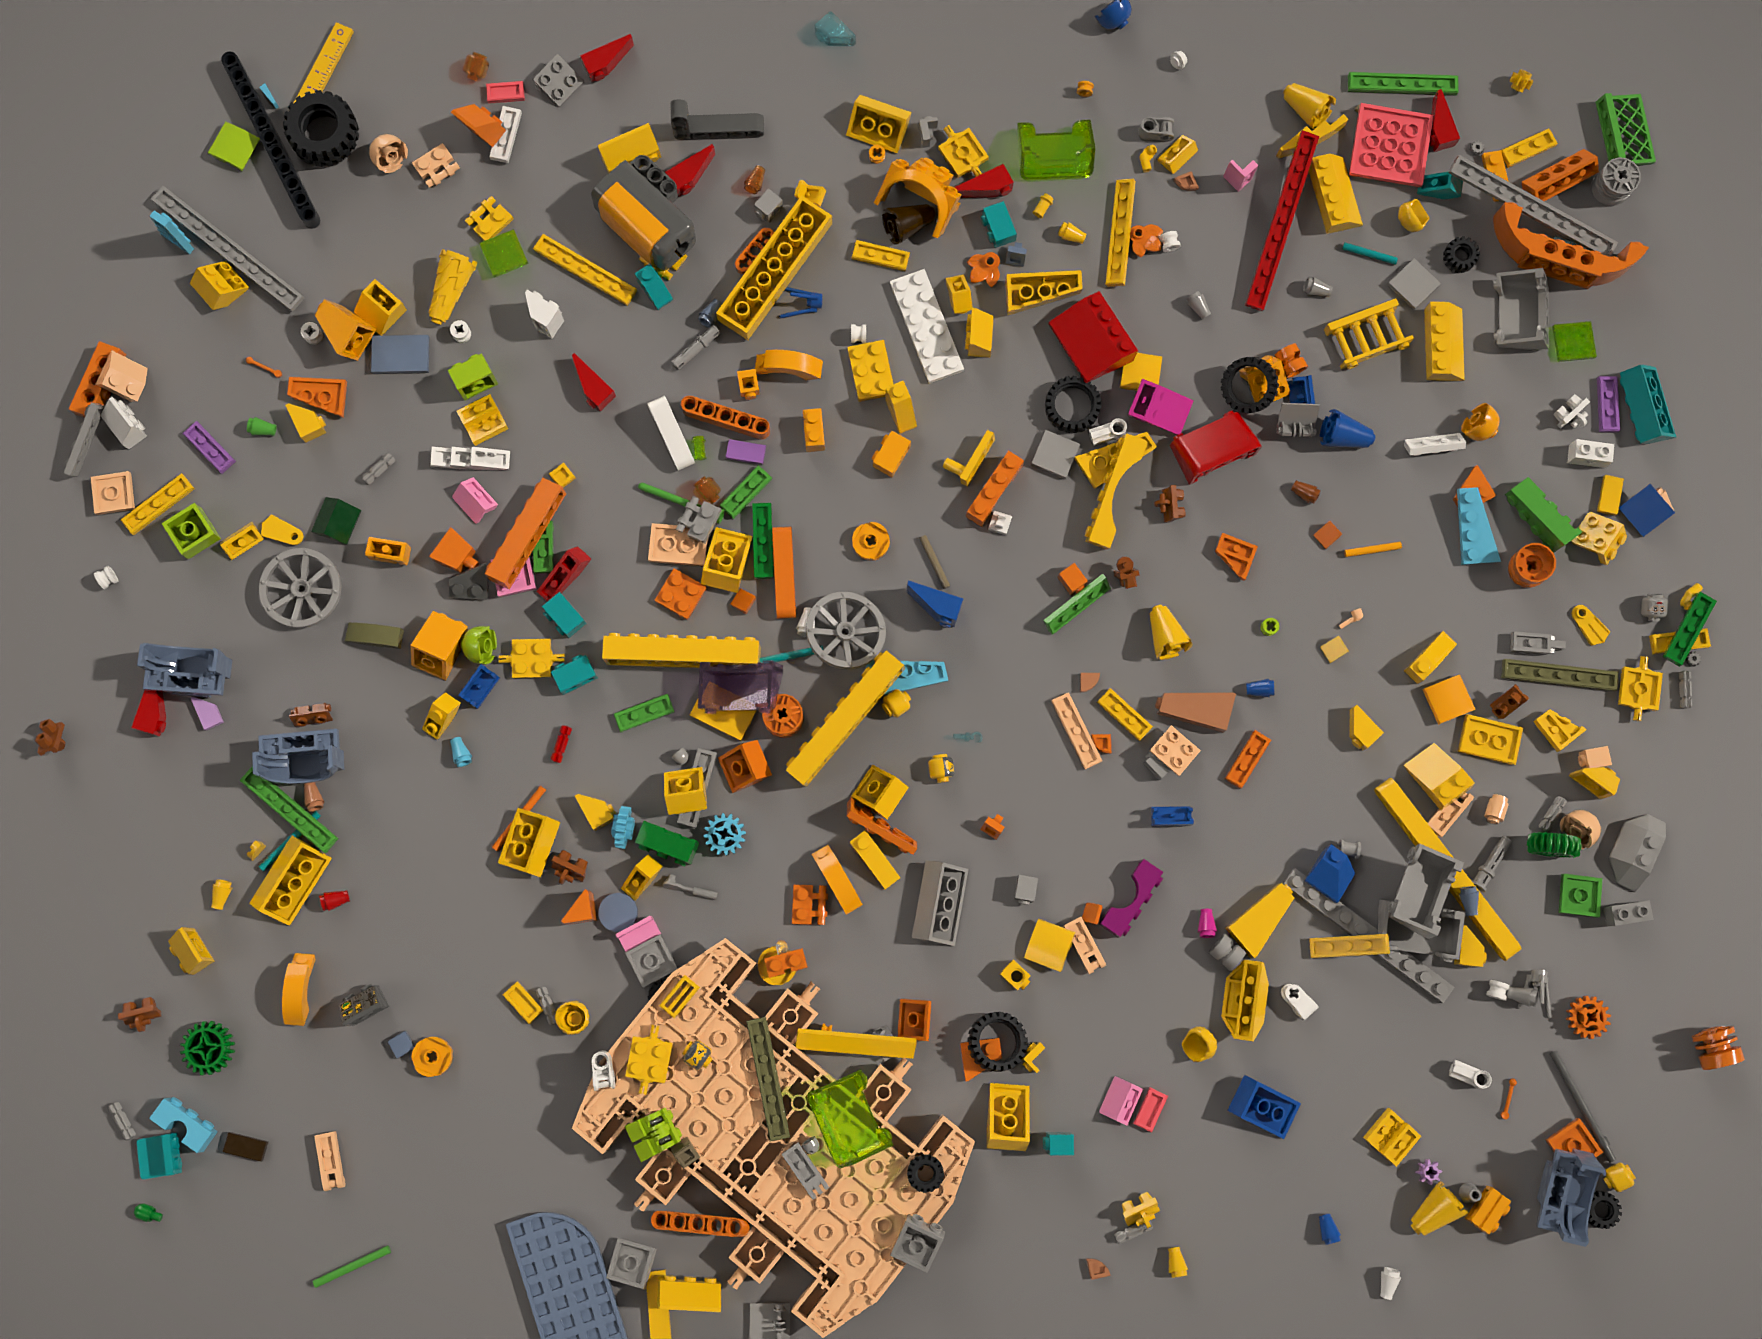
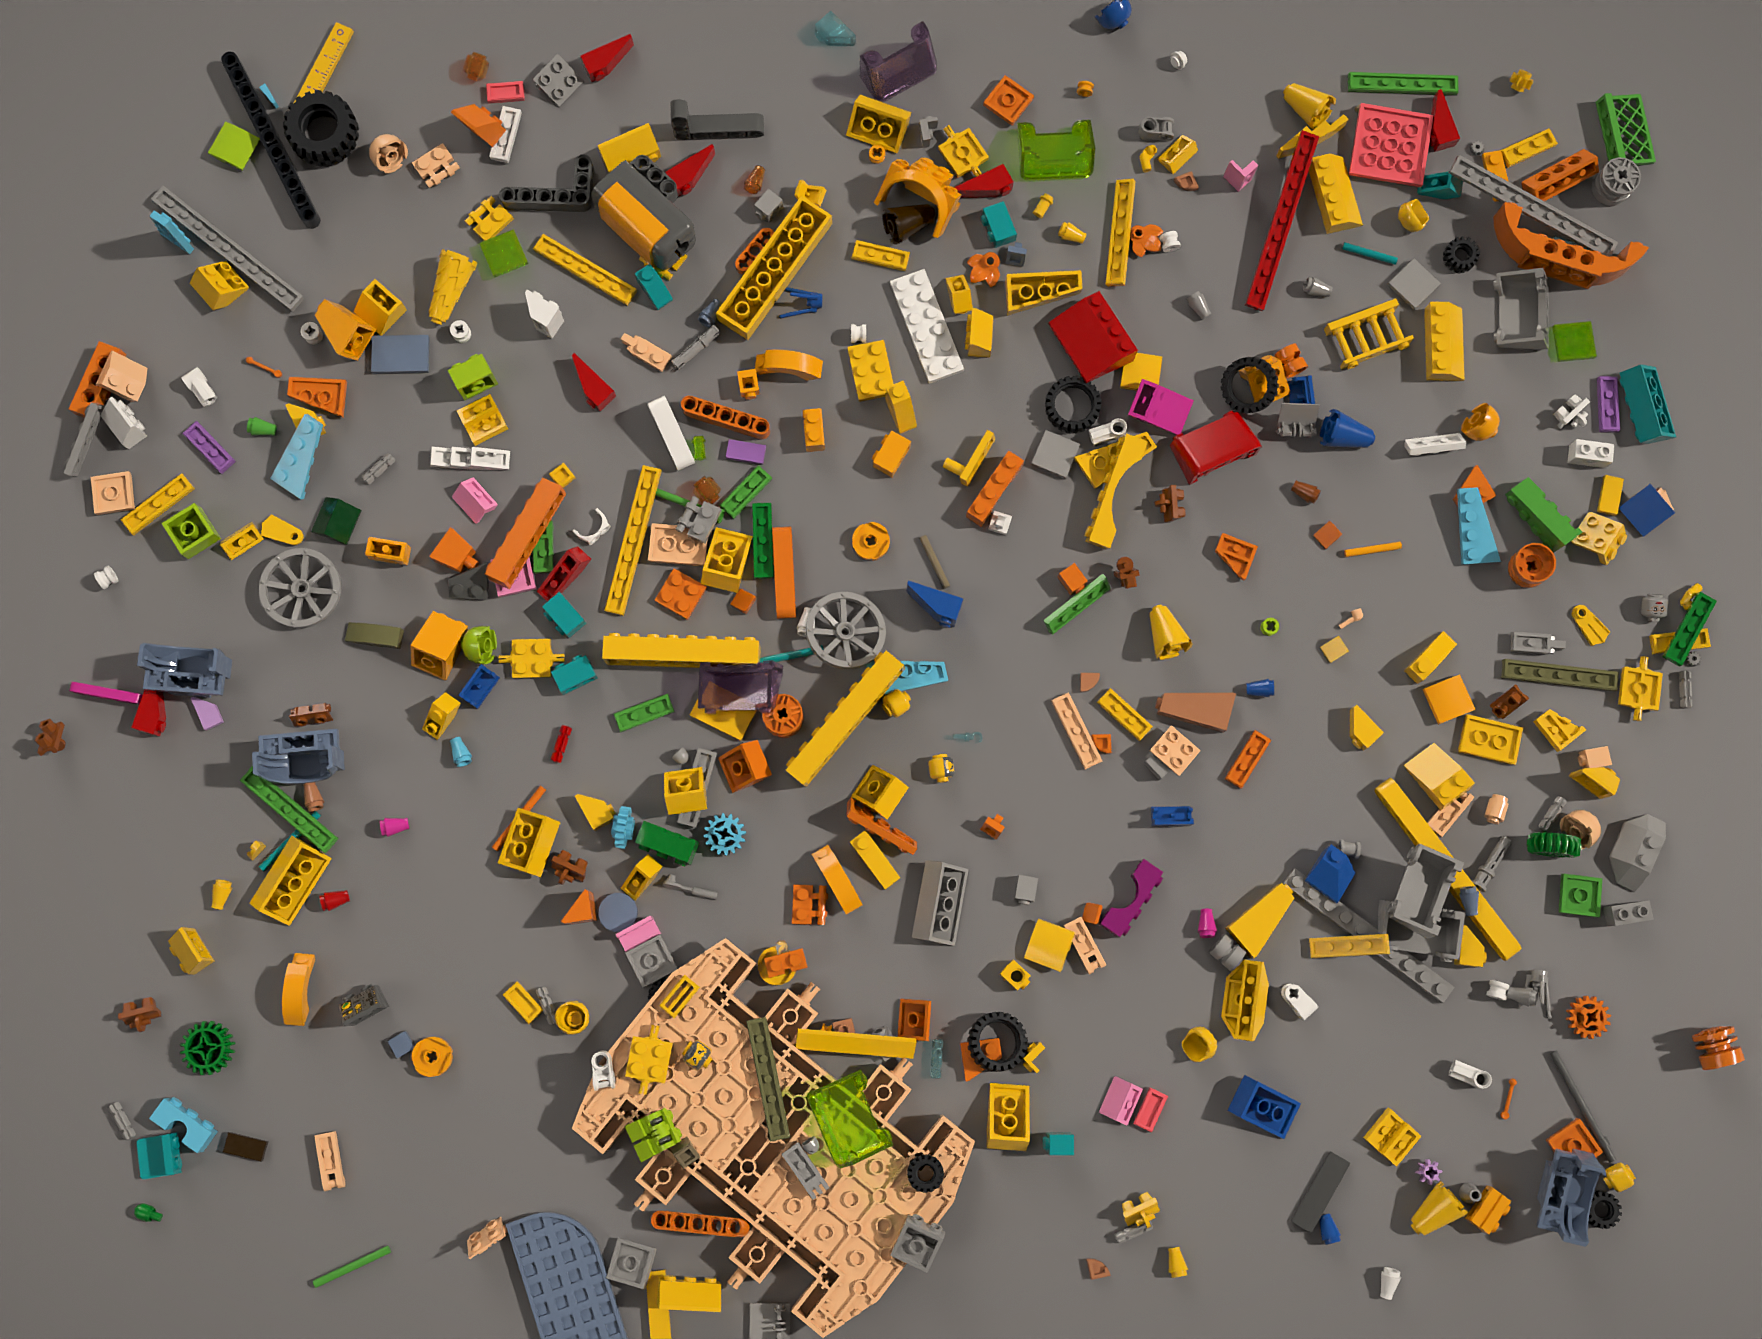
none -> dark pink beam [69,682,142,705]
none -> white piece [181,367,217,407]
none -> medium azure wing [270,414,323,499]
none -> dark pink cone [380,818,409,837]
none -> light nougat hinge [467,1217,508,1259]
none -> dark grey beam [498,154,594,212]
none -> white cap [573,508,611,545]
none -> yellow tile [604,465,662,616]
none -> light nougat hinge [621,333,672,372]
none -> nougat brick [832,1018,855,1033]
none -> windscreen [860,21,937,102]
none -> clear light blue axle [930,1039,943,1079]
none -> orange plate [983,75,1034,126]
none -> dark grey slope [1291,1151,1350,1233]

